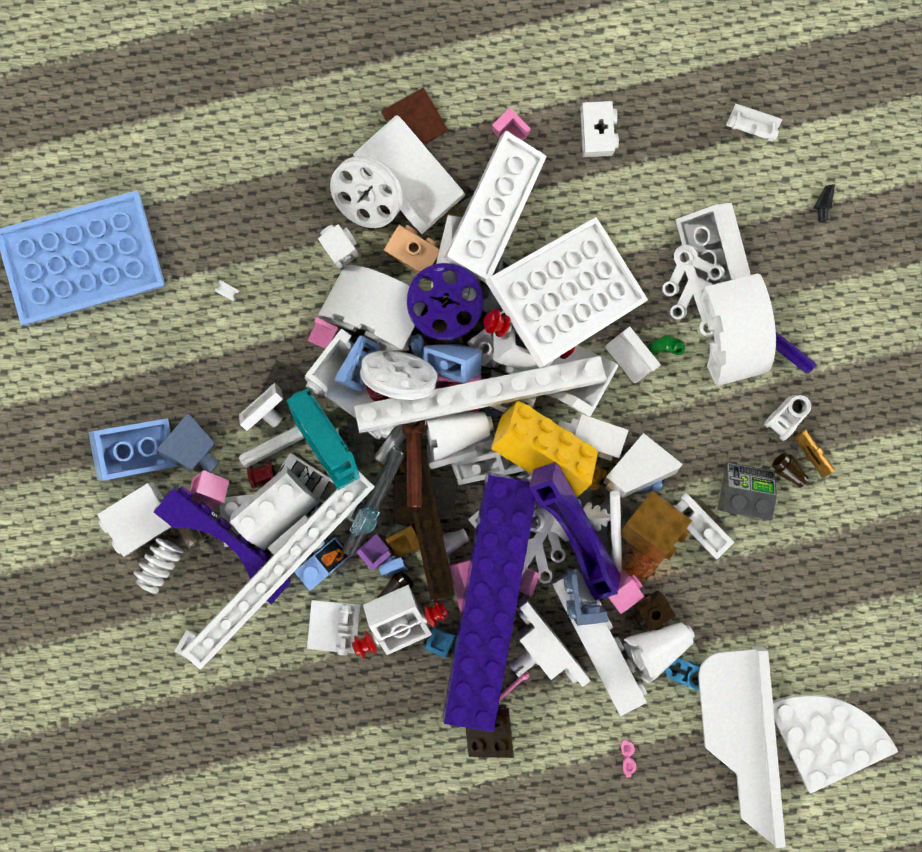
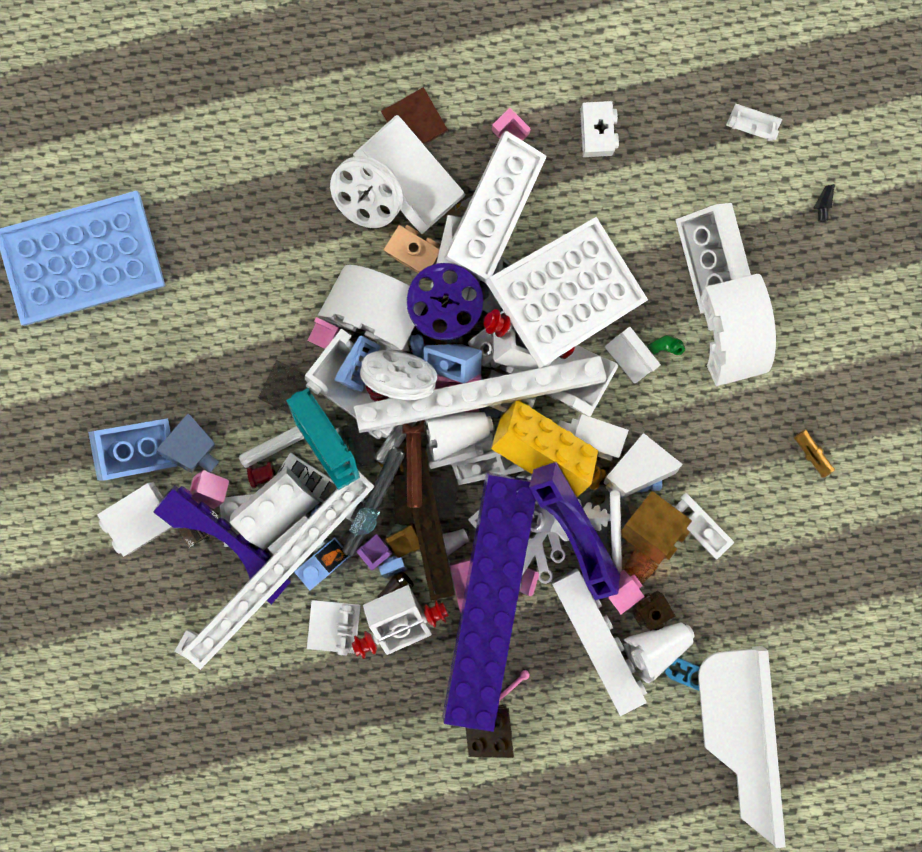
white piece [133,538,184,594] -> none
white bush [214,280,239,301] -> none
white tile [239,383,283,431] -> none
white brick [318,224,359,270] -> none
dark azure tile [424,626,456,658] -> none
white brick [510,595,590,687] -> none
sand blue bracket [563,569,608,626] -> none
bright pink piece [621,739,636,778] -> none
white plant [663,244,725,337] -> none
dark grey slope [717,462,777,521] -> none
white piece [764,395,811,441] -> none
dark brown cone [772,453,809,488] -> none
white plate [773,694,898,794] -> none
dark purple axle [776,332,816,373] -> none

